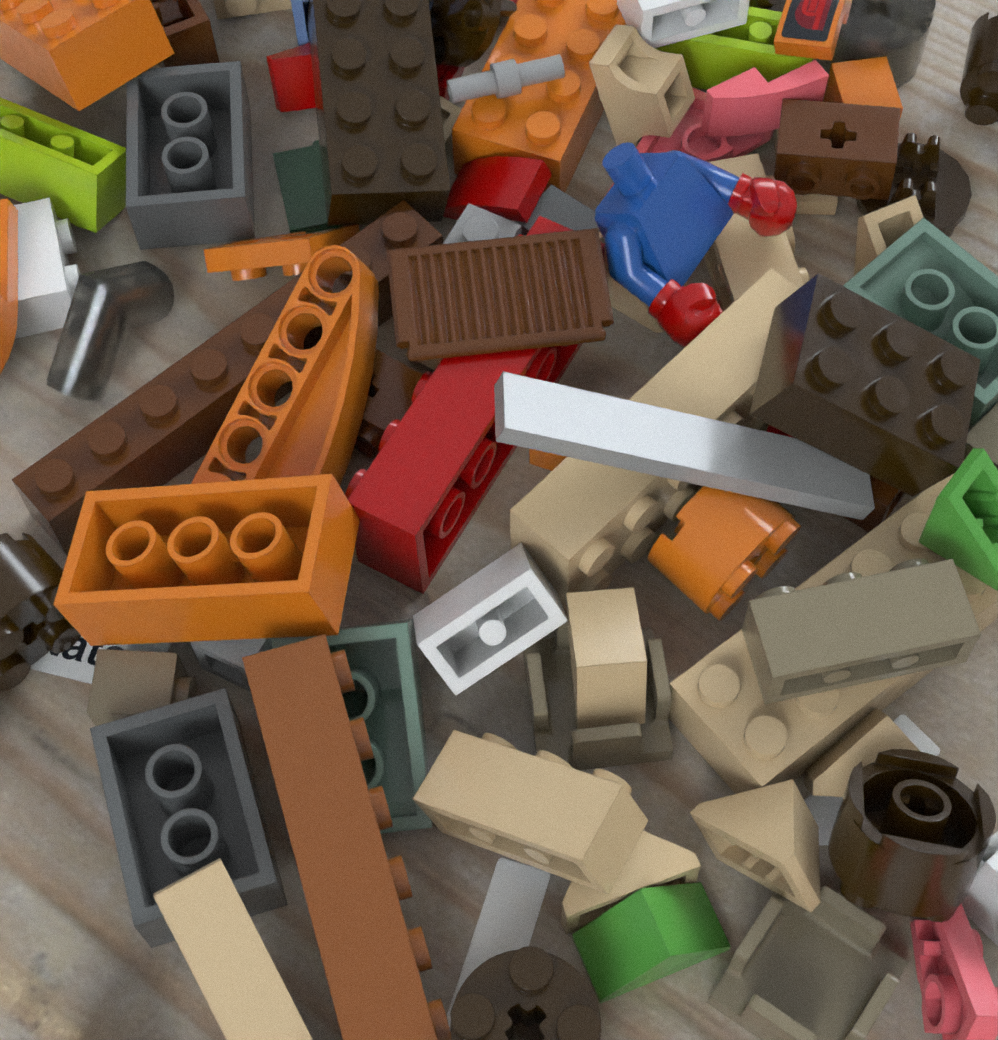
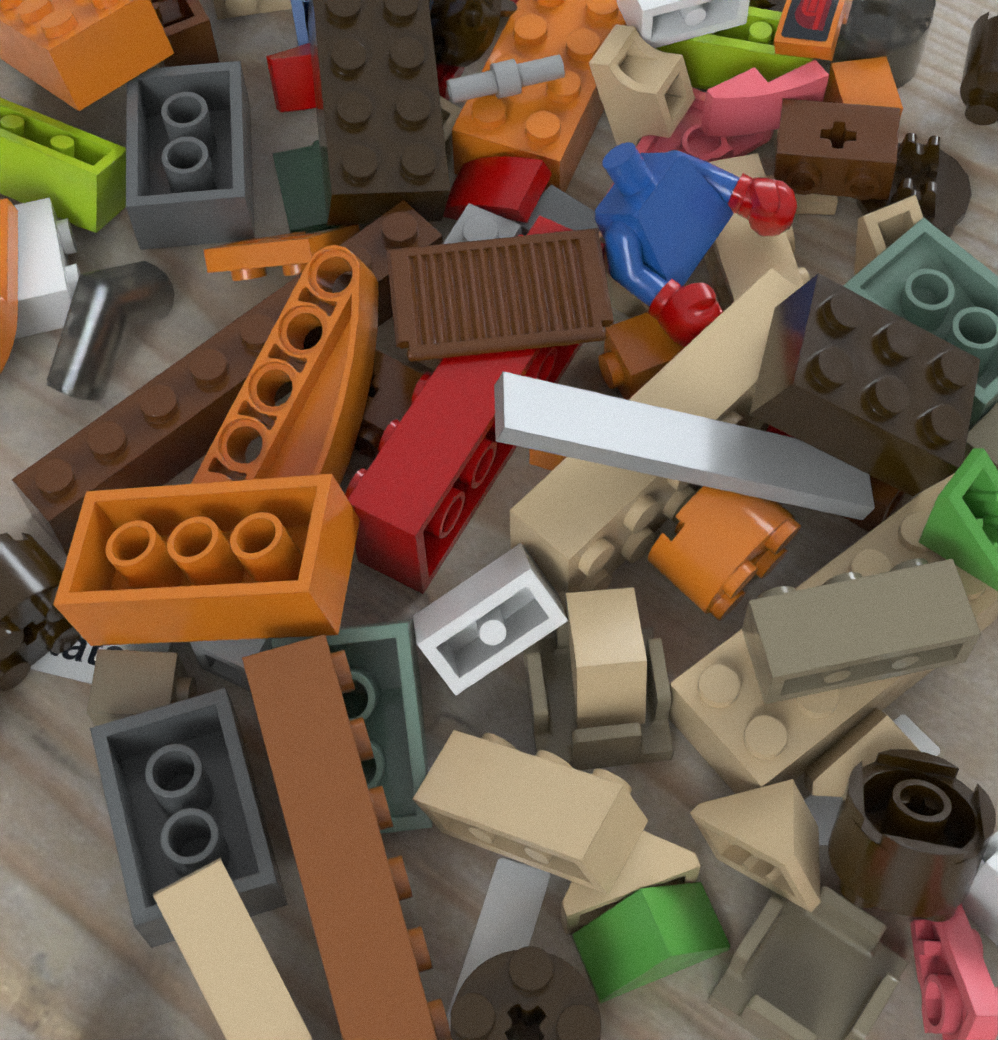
none -> orange brick [598,312,684,400]

